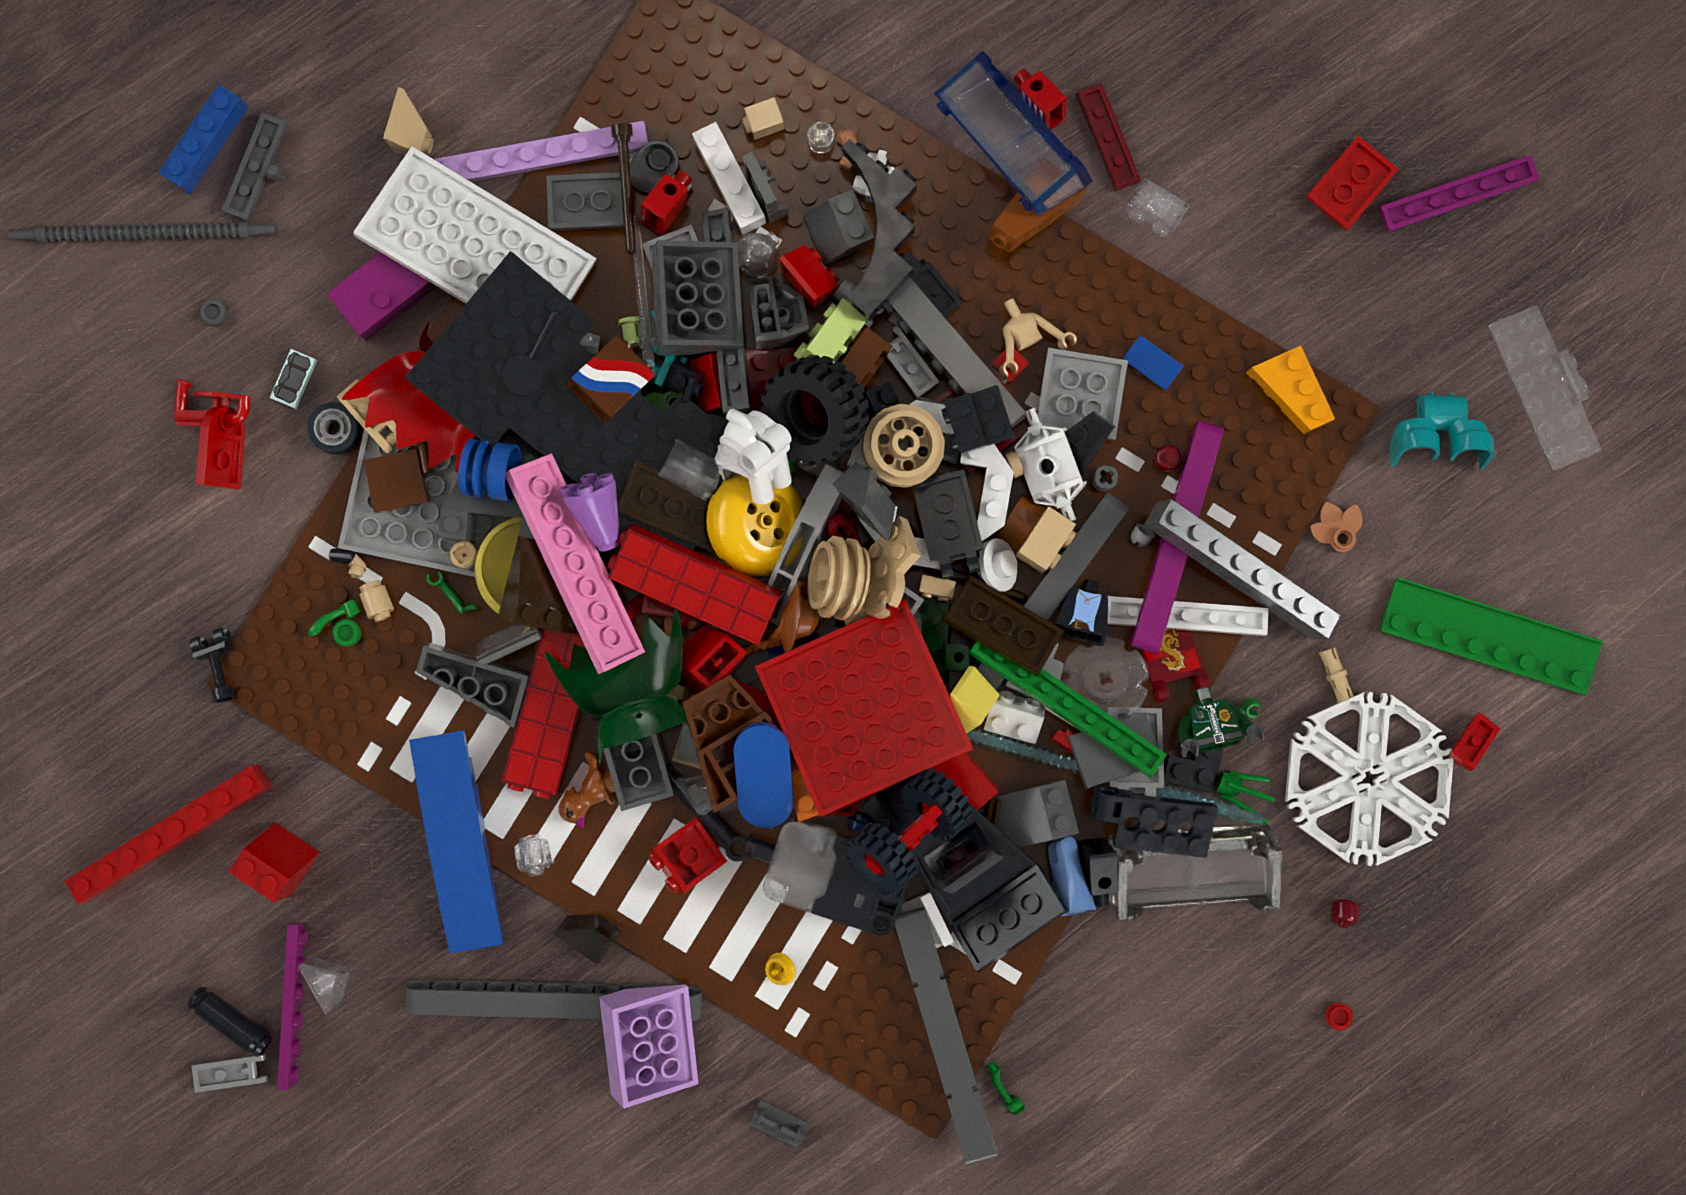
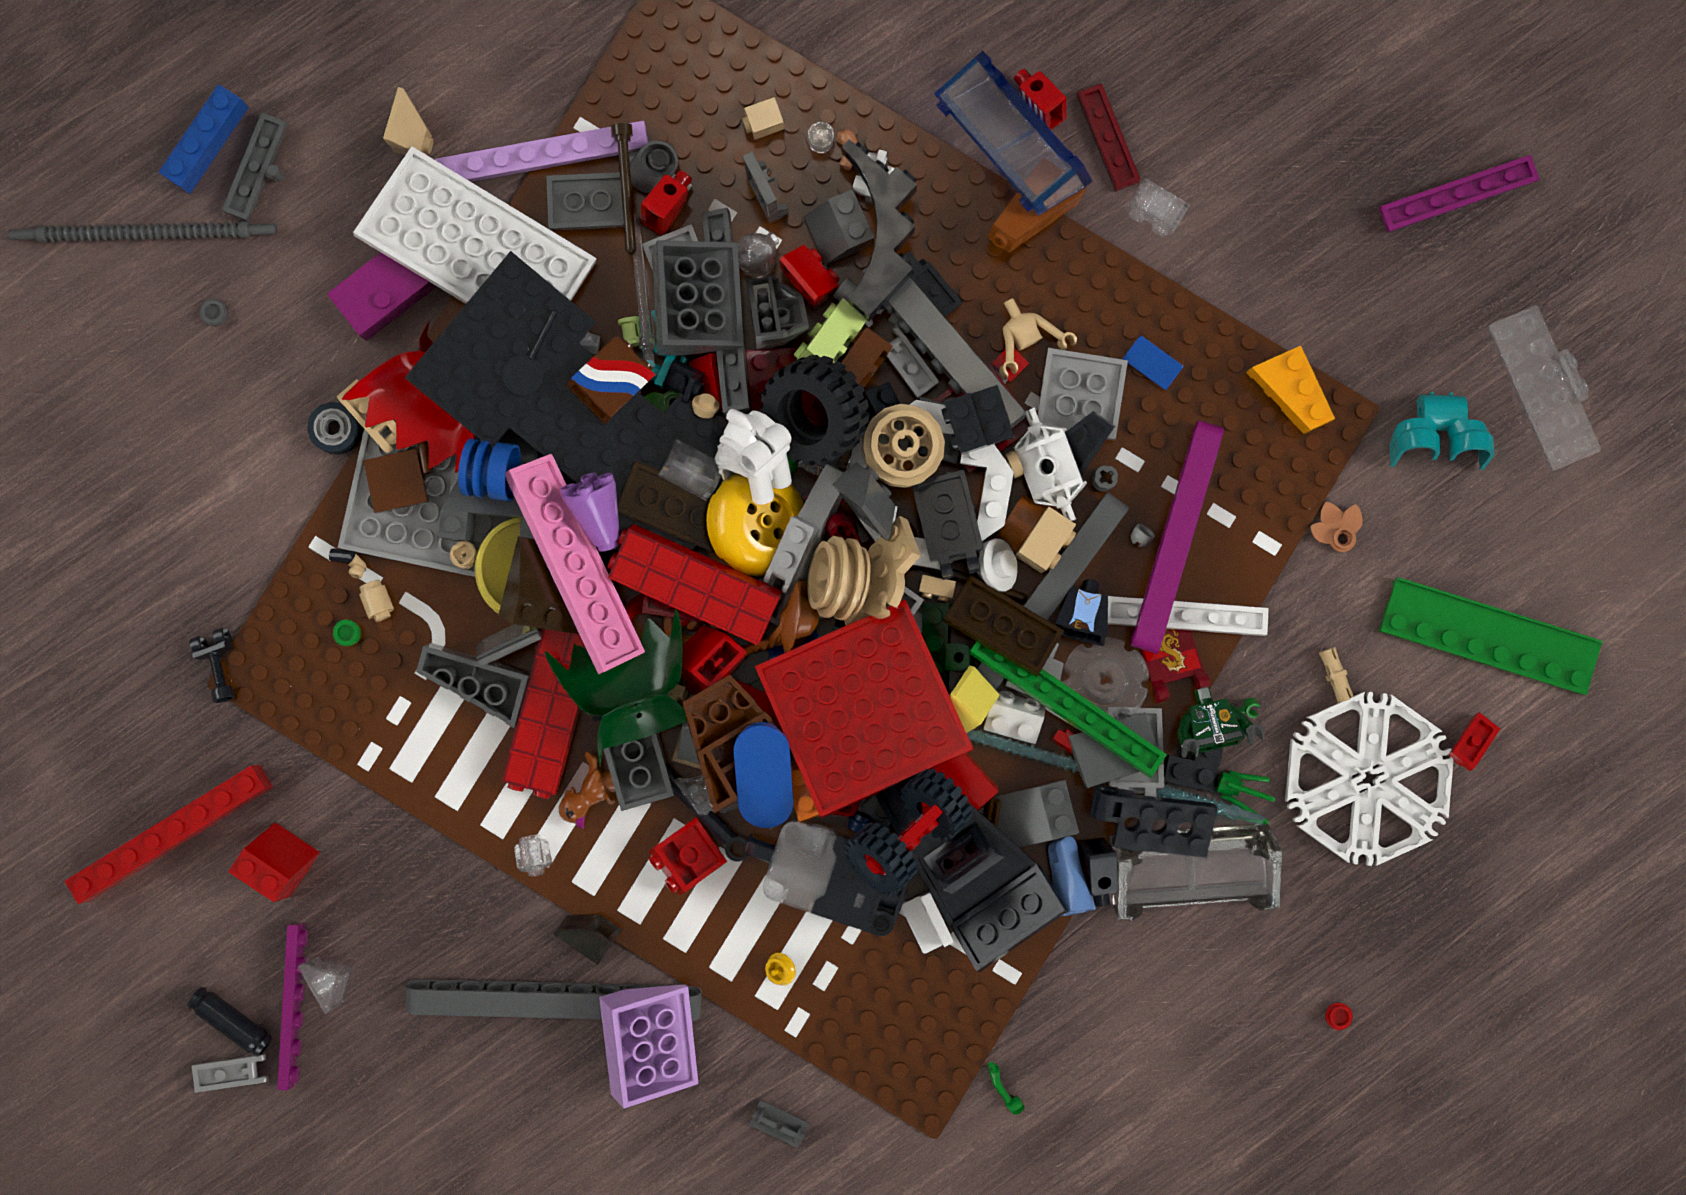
red plate [174,378,251,490] -> none
tile [270,349,317,409] -> none
green piece [308,600,361,637] -> none
blue slope [409,730,504,954] -> none
green piece [426,571,477,615] -> none
white brick [692,122,766,235] -> none
dark grey piece [895,907,998,1166] -> none
brick [1144,499,1340,639] -> none
dark red piece [1154,445,1182,473] -> none
red plate [1305,136,1399,231] -> none
dark red piece [1331,899,1360,929] -> none
none -> tan plate [692,394,720,418]
none -> light grey hinge [763,516,818,595]

